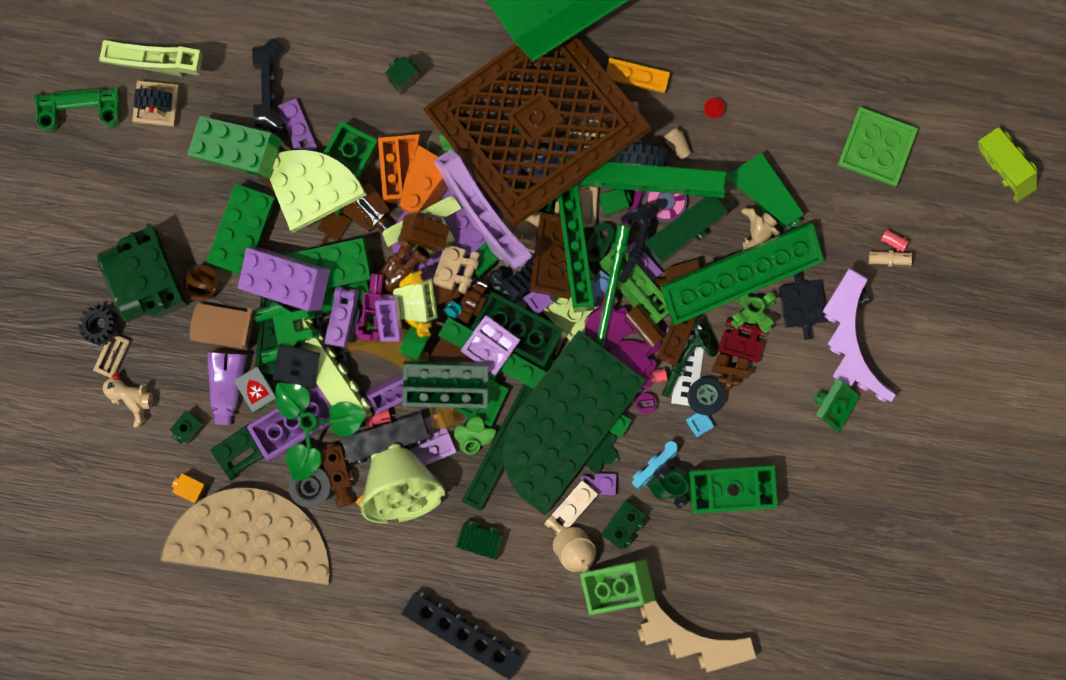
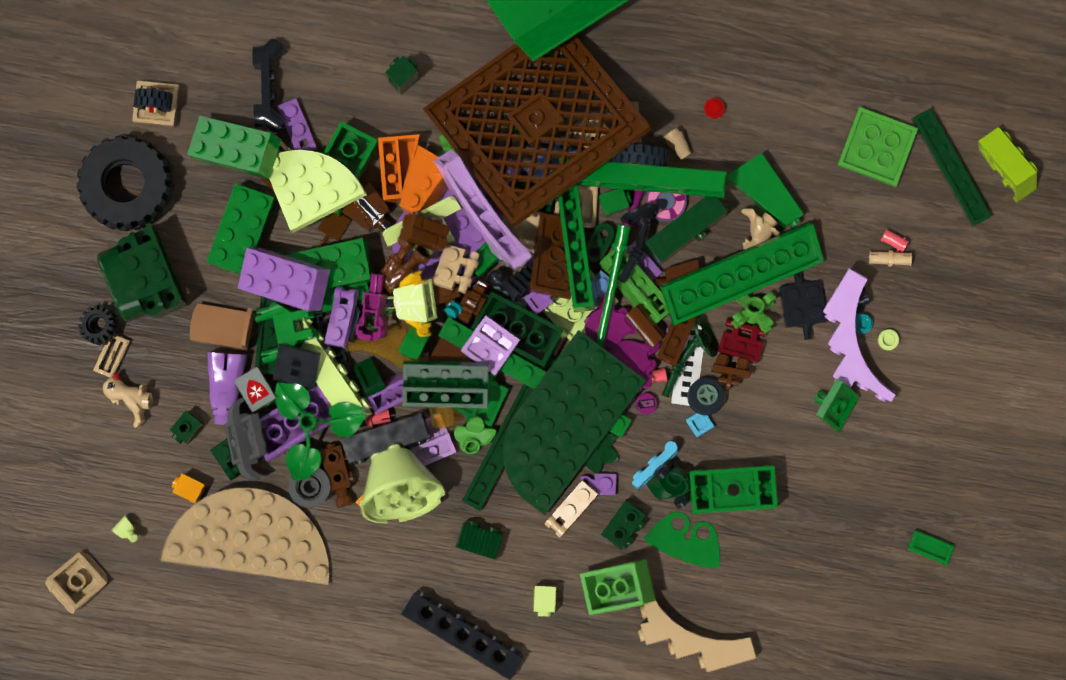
green piece [34,87,121,134] -> none
yellowish green arch [100,40,203,77] -> none
reddish brown helmet [184,265,218,302] -> none
medium lavender brick [375,294,403,342] -> none
tan helmet [553,527,596,573] -> none
light orange plate [606,58,670,94] -> none
none -> tan slope [45,551,108,614]
none -> black tyre [77,135,174,231]
none -> yellowish green piece [111,515,138,542]
none -> dark grey plate [224,397,266,481]
none -> dark green tile [353,357,386,397]
none -> yellowish green brick [534,586,556,616]
none -> green piece [644,512,720,568]
none -> teal plate [855,313,873,334]
none -> yellowish green tile [877,329,899,351]
none -> green tile [907,530,955,566]
none -> dark green plate [911,108,992,227]

